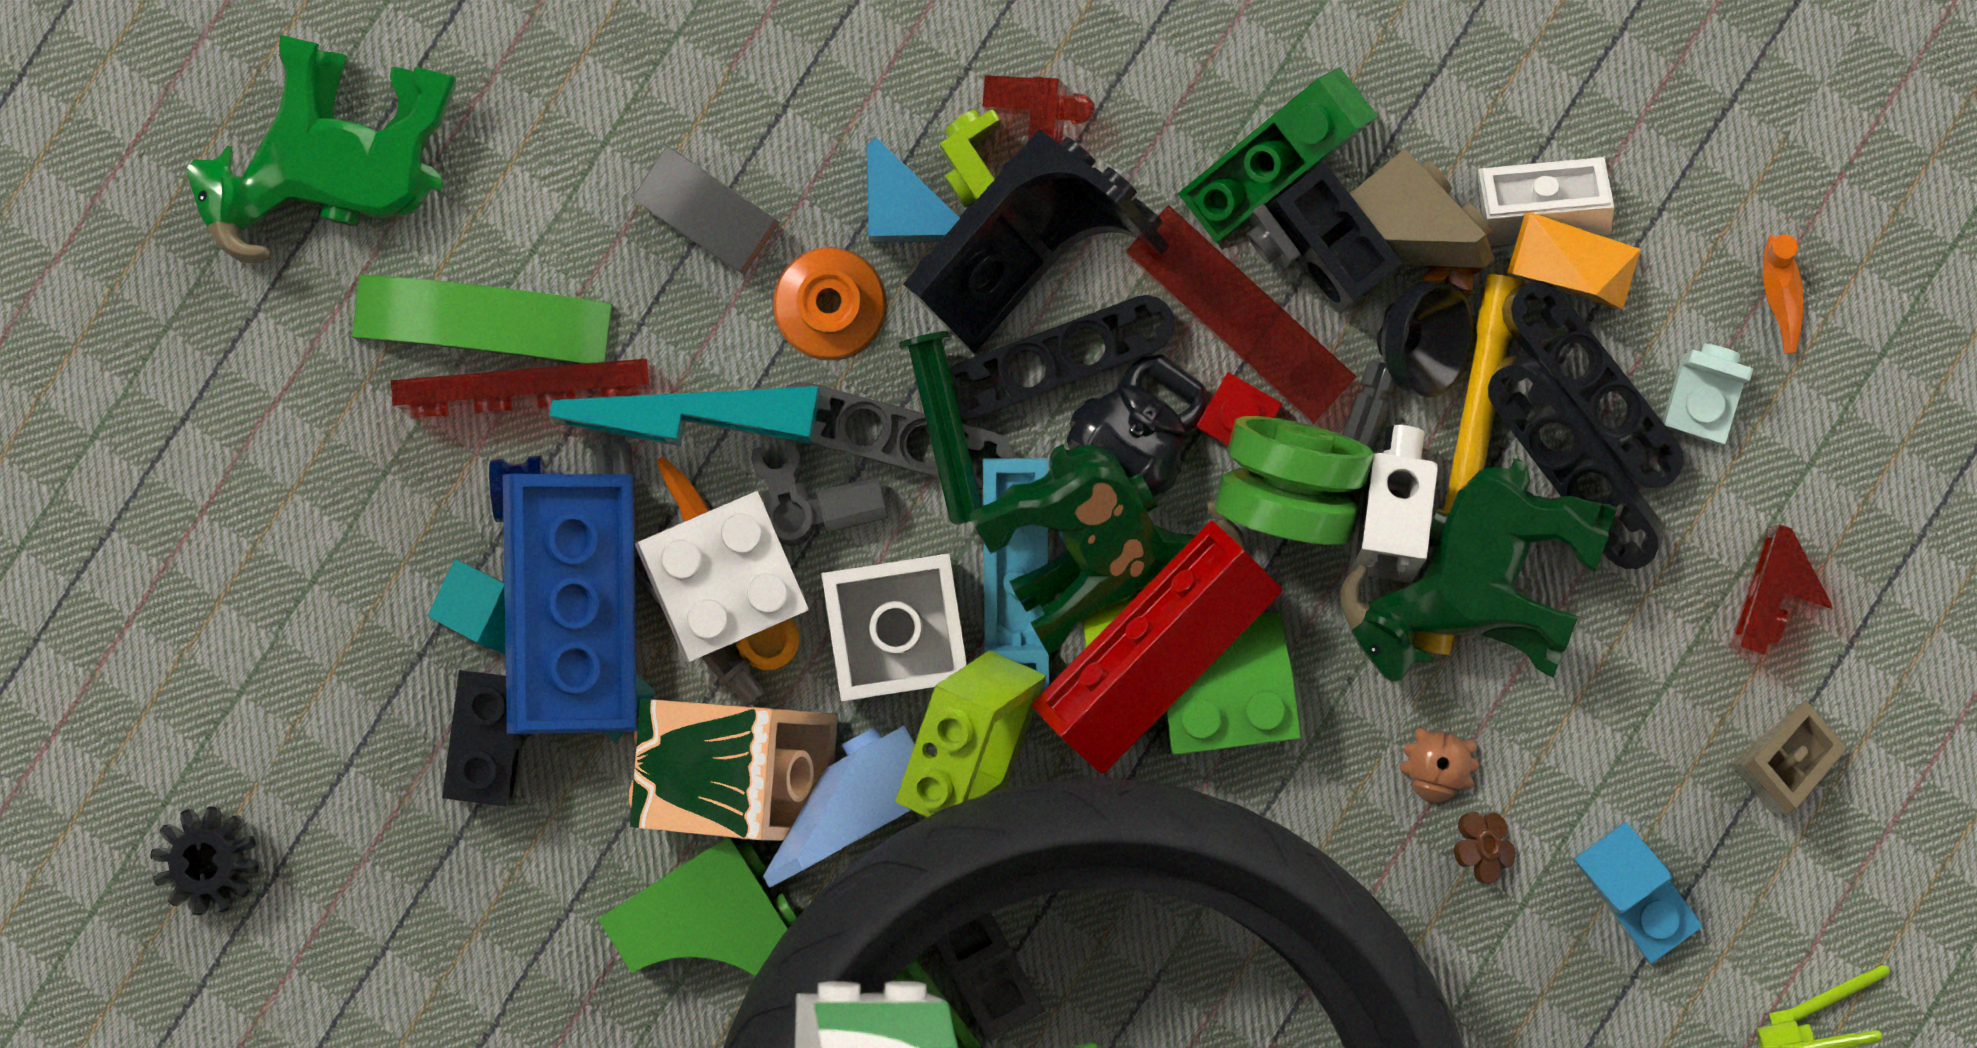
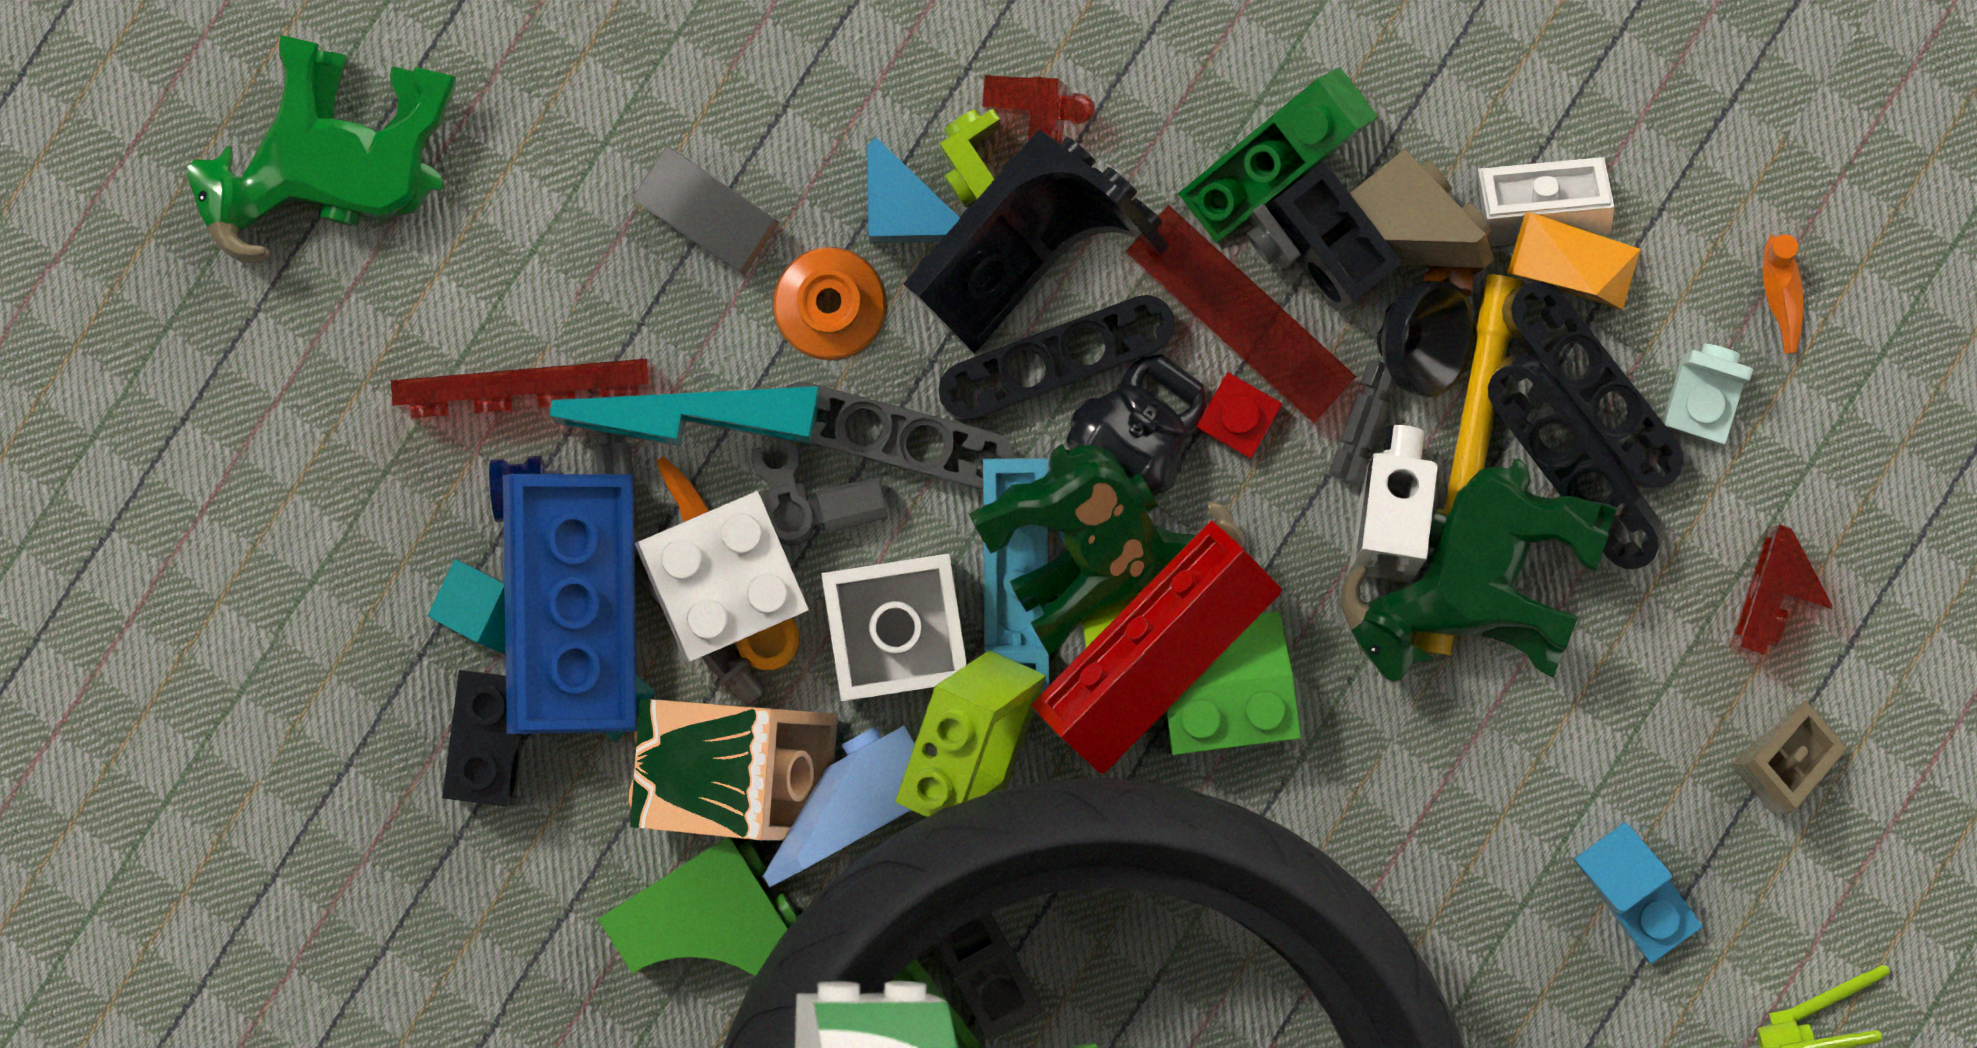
black gear [150,806,262,916] -> none
bright green slope [352,274,613,367] -> none
dark green axle [899,331,982,525] -> none
bright green wheel [1214,416,1374,545] -> none
nougat animal [1400,728,1479,803] -> none
reddish brown plant [1454,811,1515,884] -> none

